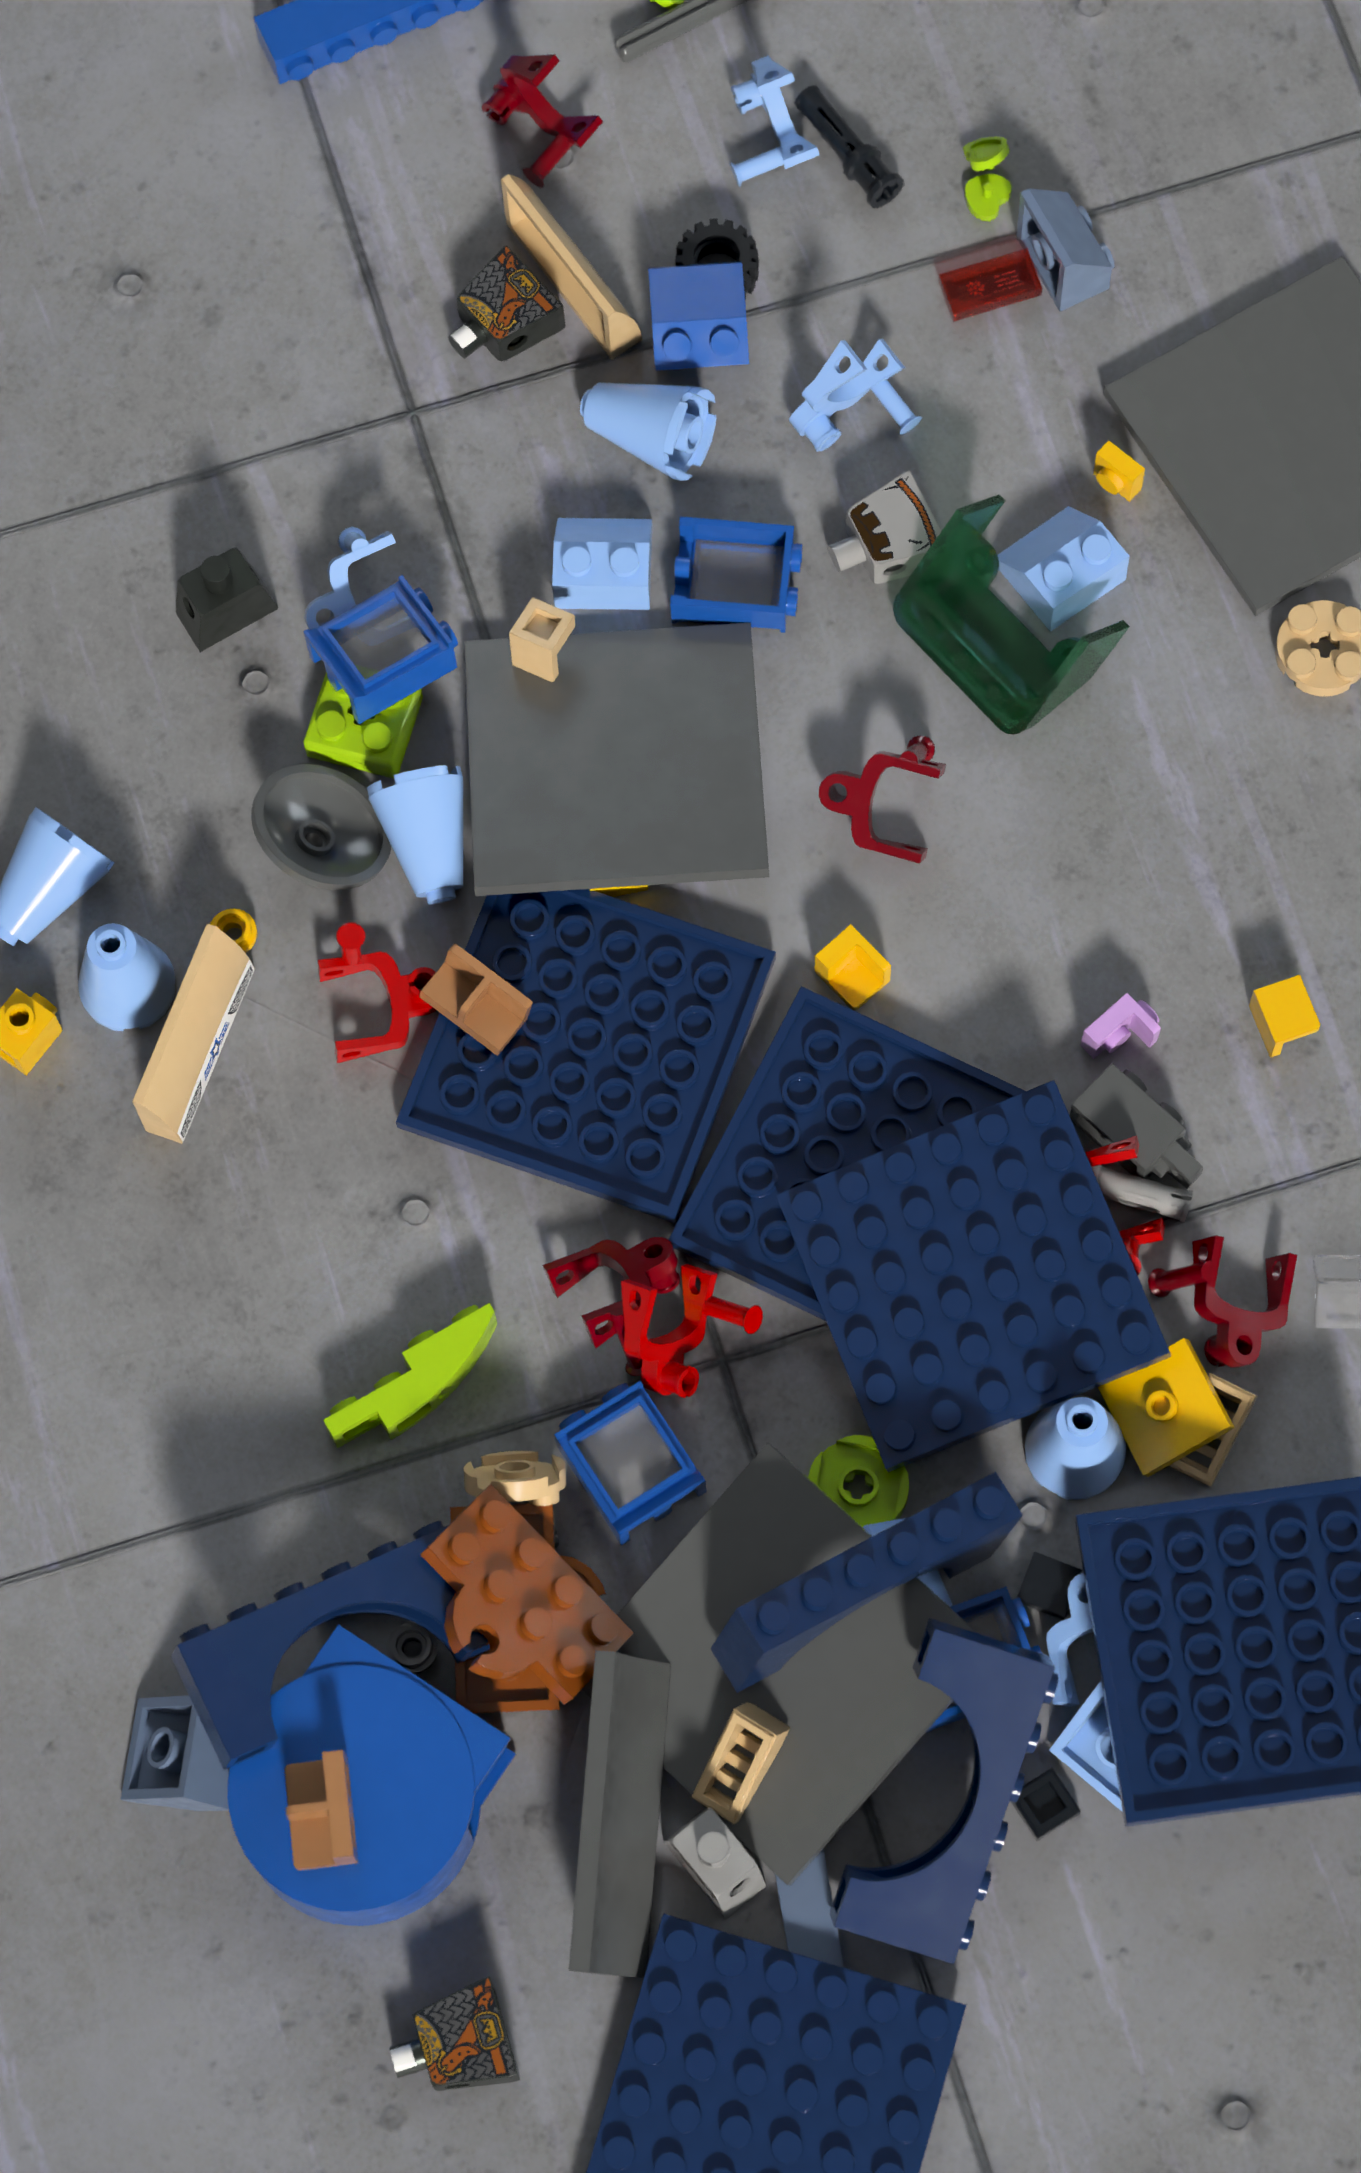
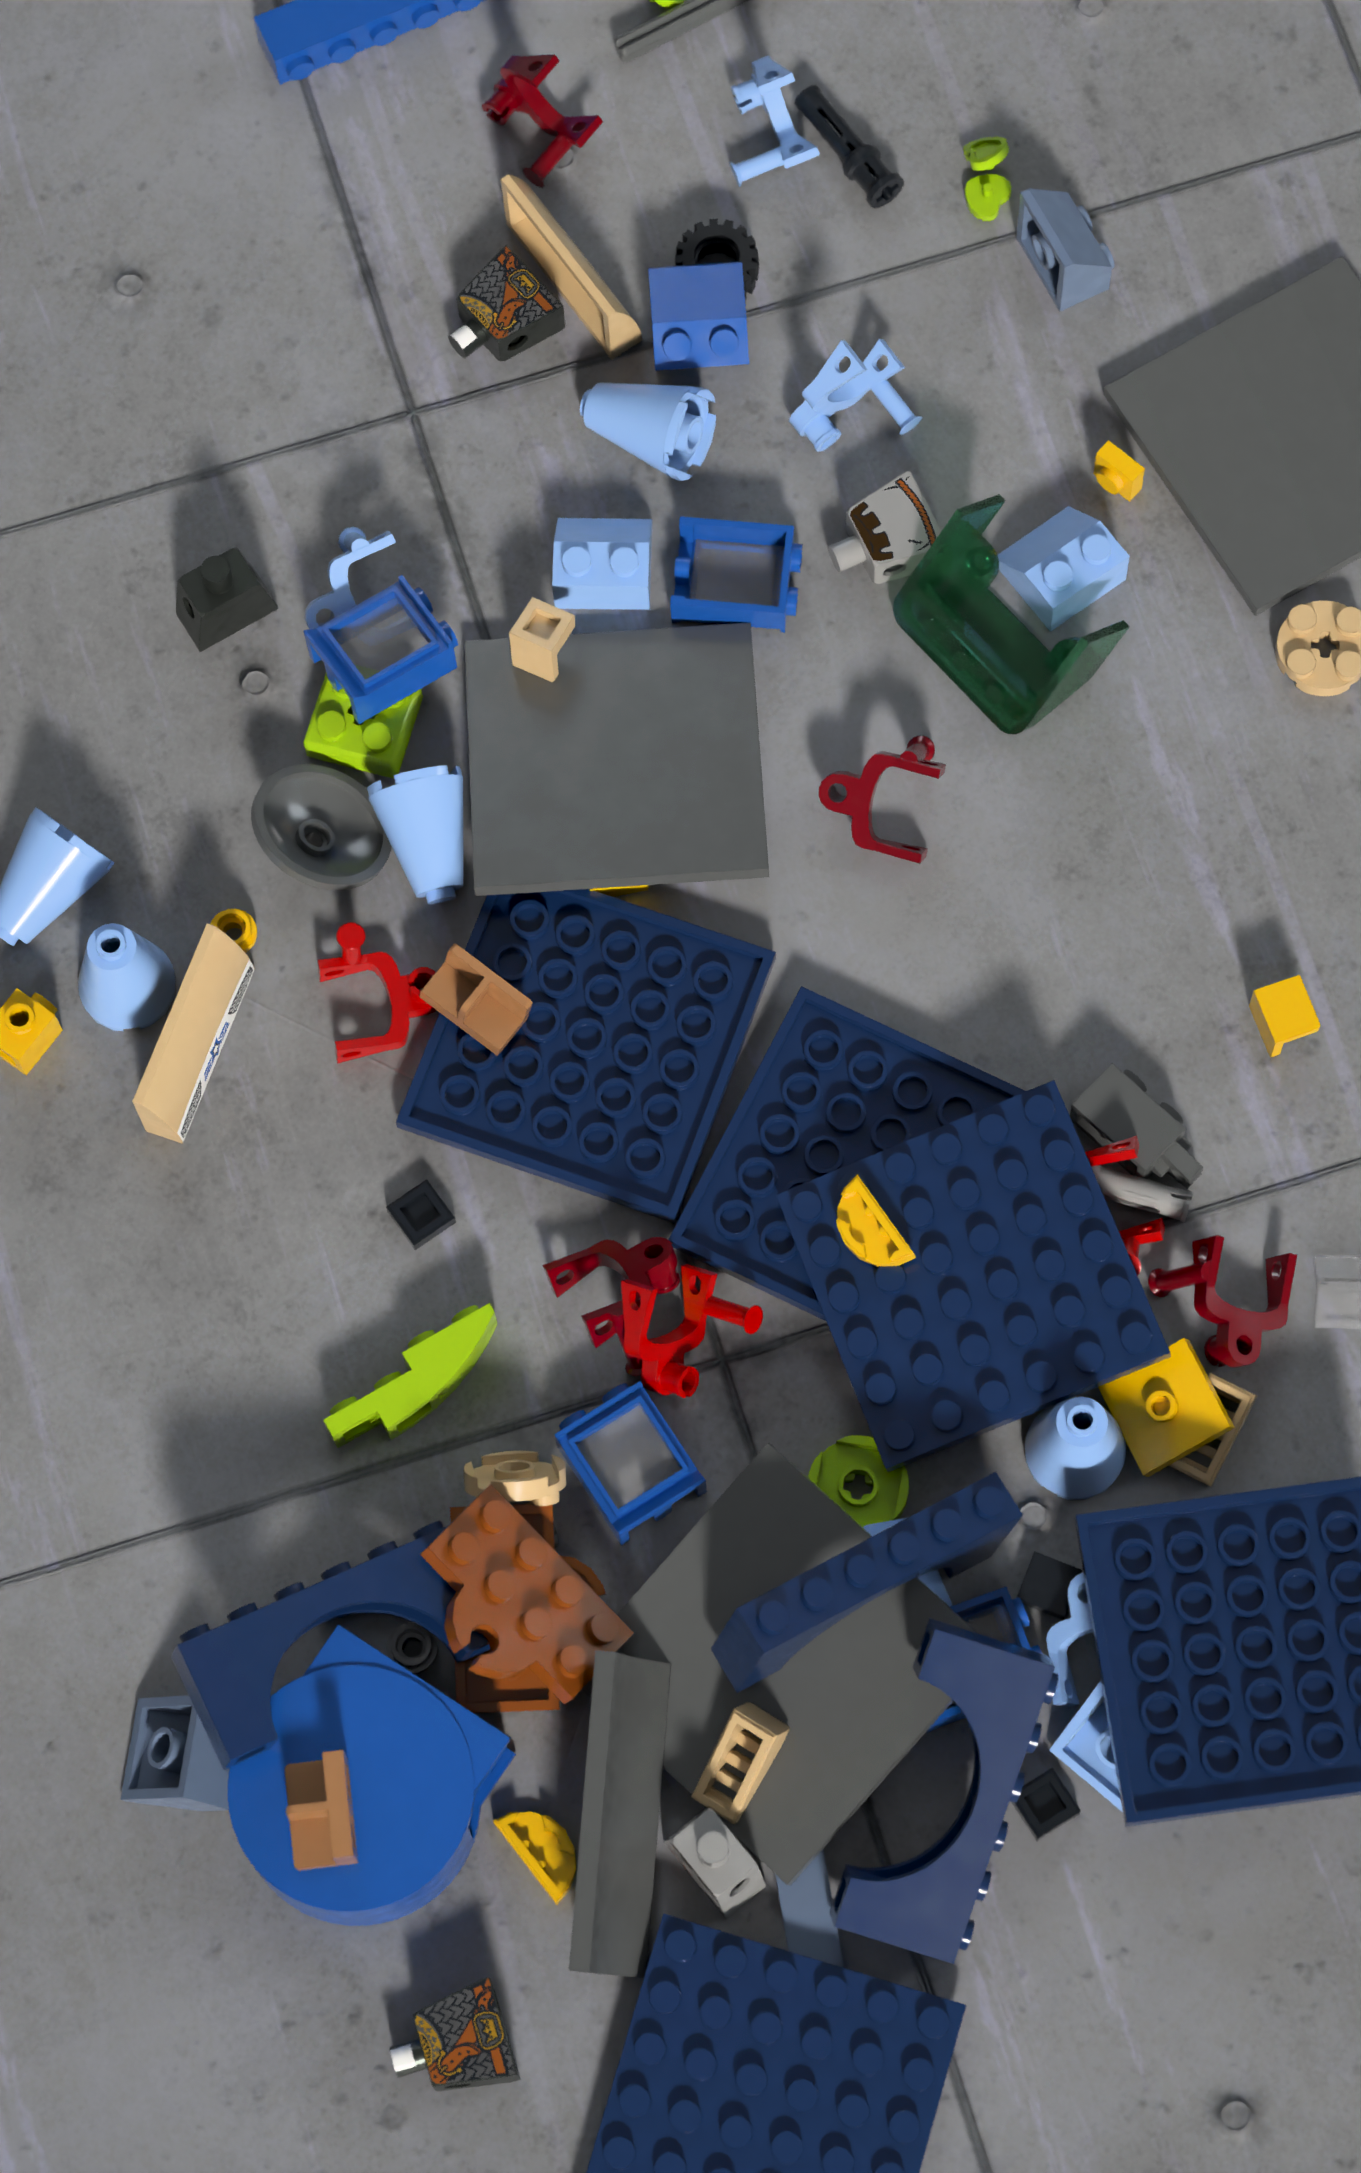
yellow panel [815,924,891,1011] -> none
clear red tile [938,248,1042,322] -> none
lavender bracket [1080,993,1161,1059] -> none
none -> black tile [386,1179,456,1250]
none -> yellow tile [493,1811,576,1905]
none -> yellow tile [836,1175,916,1267]

